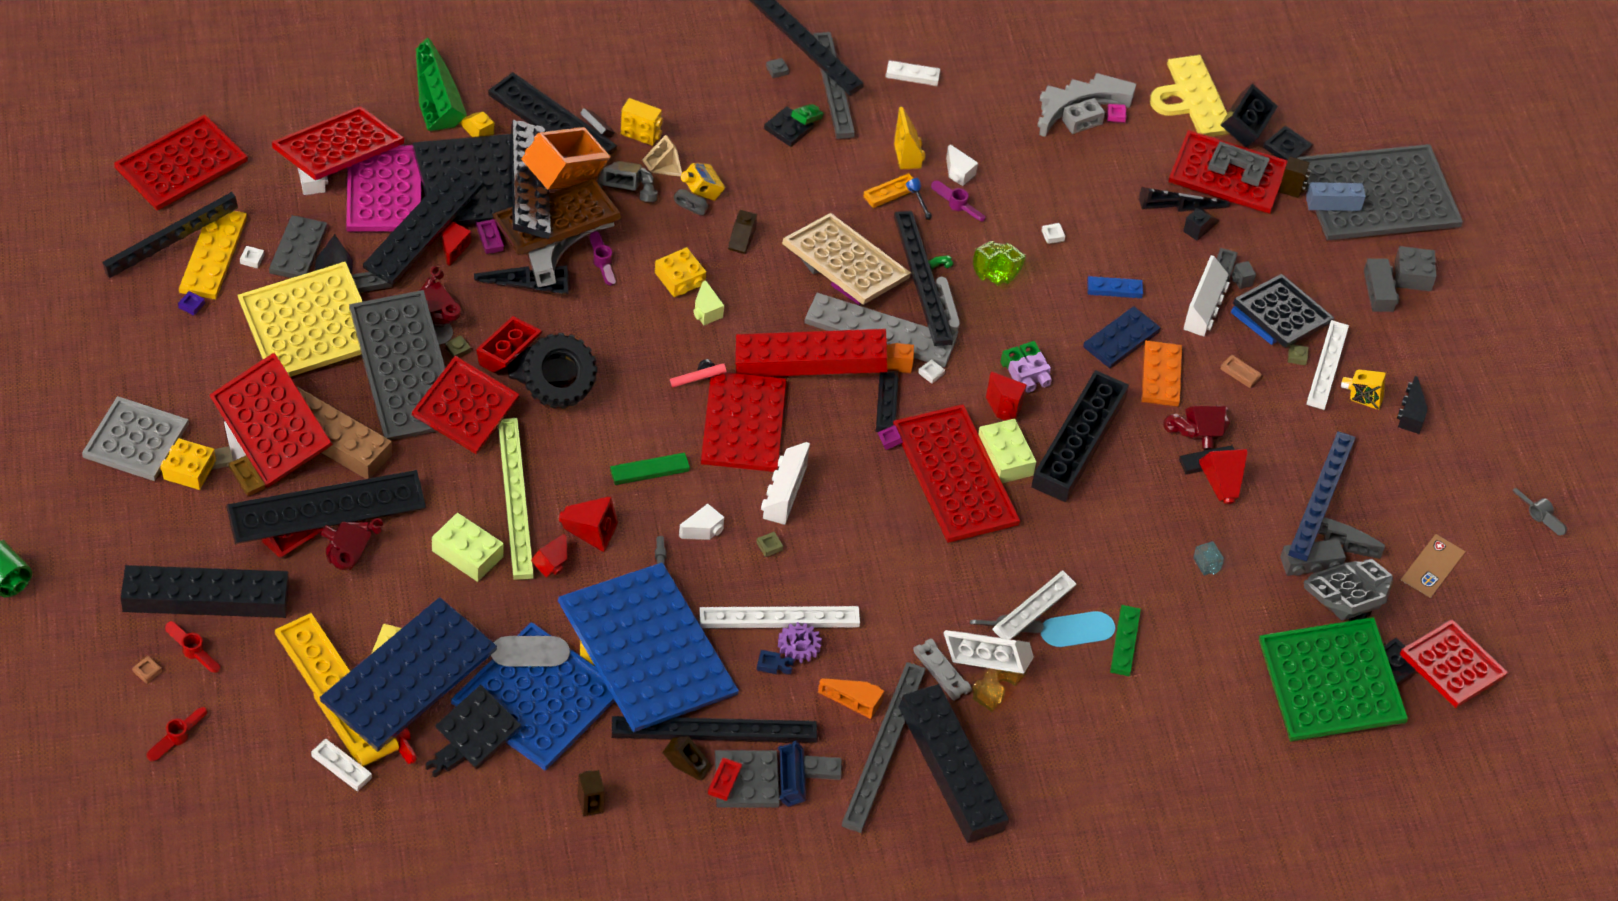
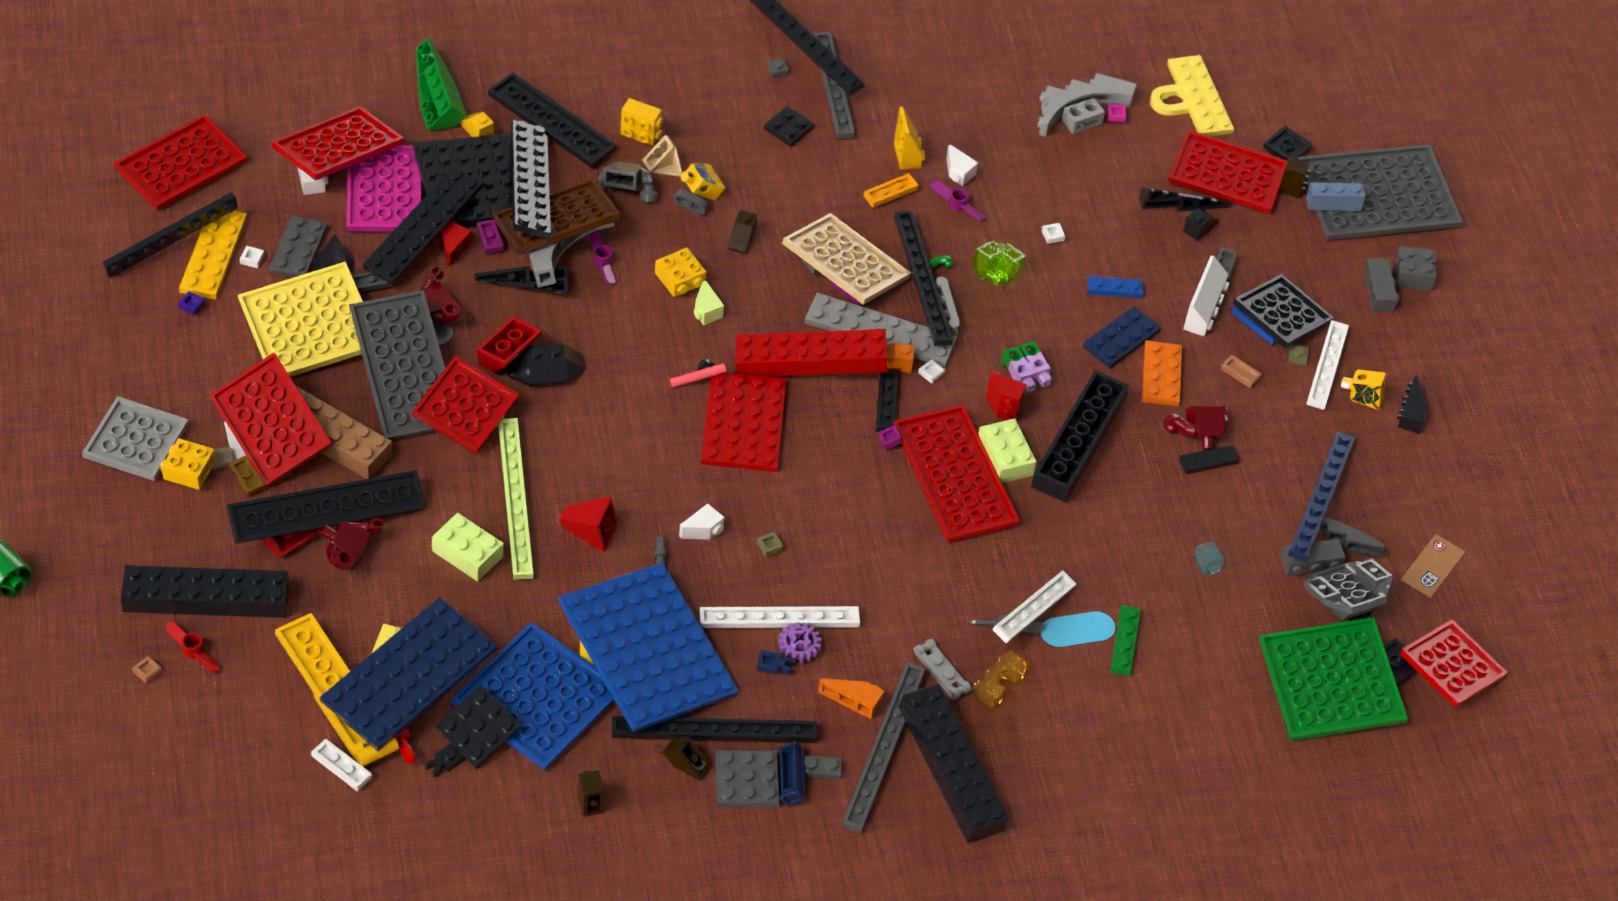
red piece [146,707,208,761] -> none
olive plate [445,336,471,358] -> none
flat silver sticker [491,636,570,666] -> none
orange hose [521,127,611,190] -> none
black tyre [523,333,597,408] -> none
red slope [531,534,567,578] -> none
tile [581,108,615,137] -> none
green tile [610,452,690,485] -> none
red plate [708,758,742,801] -> none
white slope [761,442,810,525] -> none
green plate [791,104,824,125] -> none
white plate [886,61,940,86] -> none
hinge [906,178,932,220] -> none
white slope [944,630,1034,674] -> none
red slope [1199,449,1247,504] -> none
dark grey plate [1208,141,1270,187] -> none
black brick [1220,83,1278,147] -> none
dark grey plate [1232,261,1256,289] -> none
dark grey piece [1512,488,1567,535] -> none

